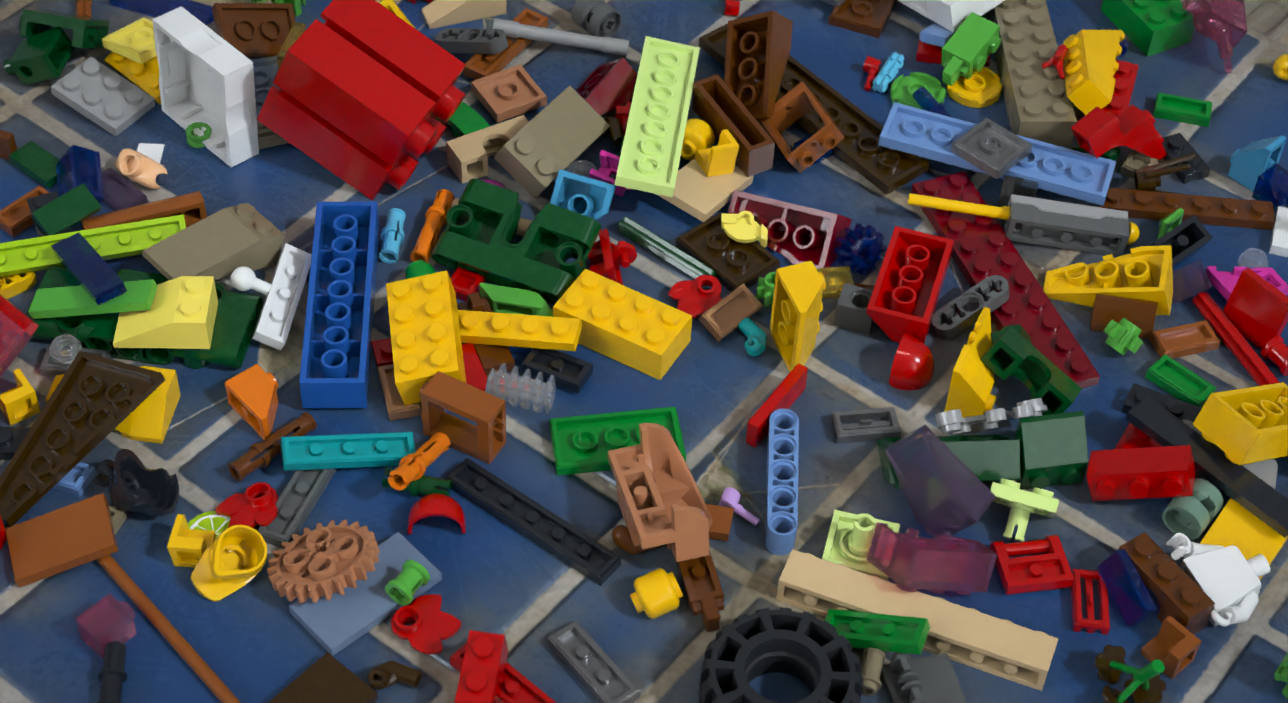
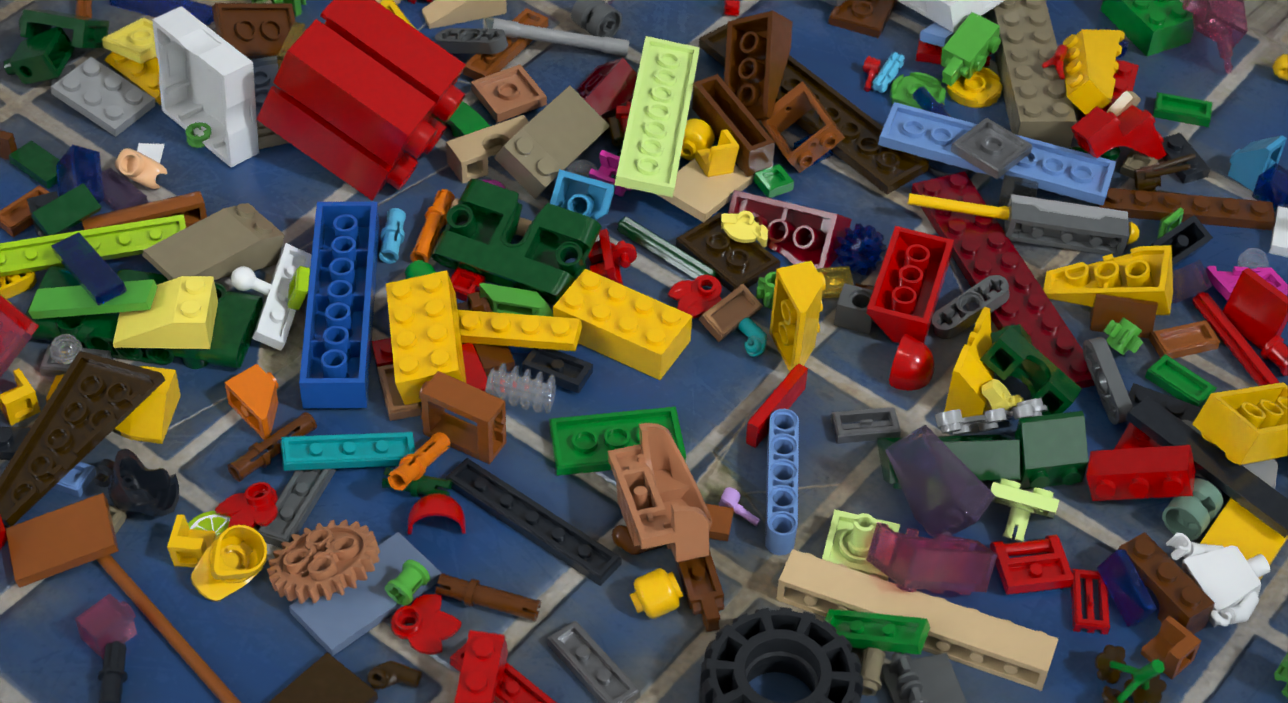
none -> lime tile [287,266,310,310]
none -> reddish brown pin [436,573,541,622]
none -> green plate [754,164,794,198]
none -> light yellow piece [982,379,1024,411]
none -> dark grey beam [1083,337,1133,425]
none -> tan tile [1107,91,1141,116]

